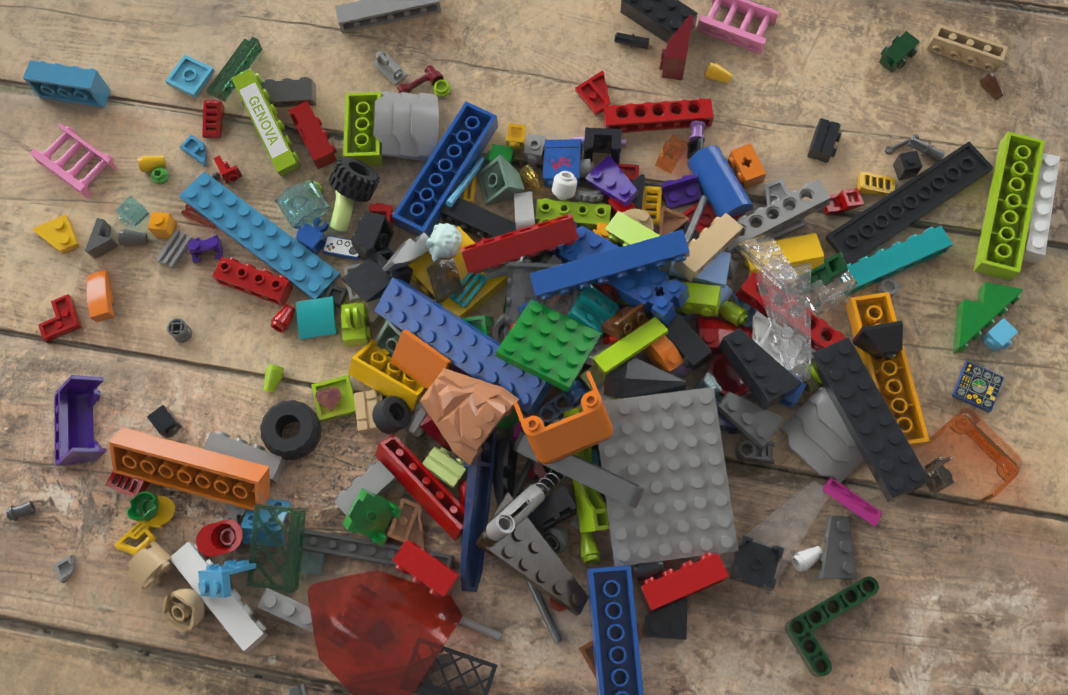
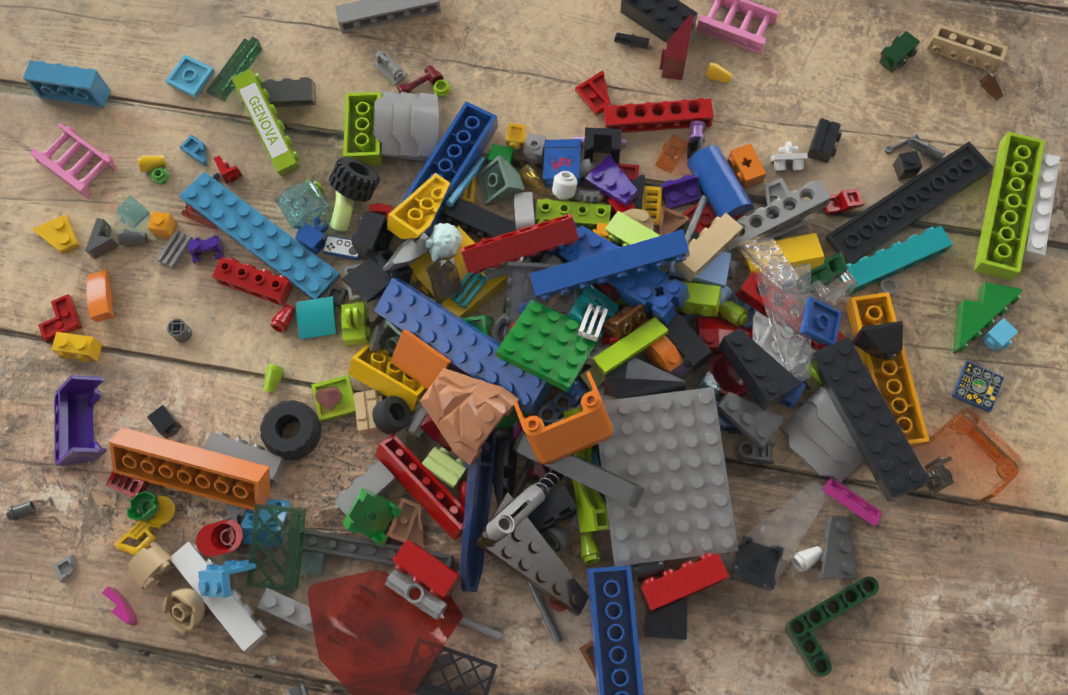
red slope [202,100,225,138] -> none
red wedge [288,101,337,169] -> none
yellow slope [857,172,895,196] -> none
none -> yellow brick [51,332,102,362]
none -> dark pink slope [102,586,137,626]
none -> dark grey tile [369,325,384,353]
none -> light grey piece [385,569,447,620]
none -> yellow wedge [387,173,450,239]
none -> white tile [578,303,608,342]
none -> white hips [770,141,807,172]
none -> blue tile [800,297,842,346]

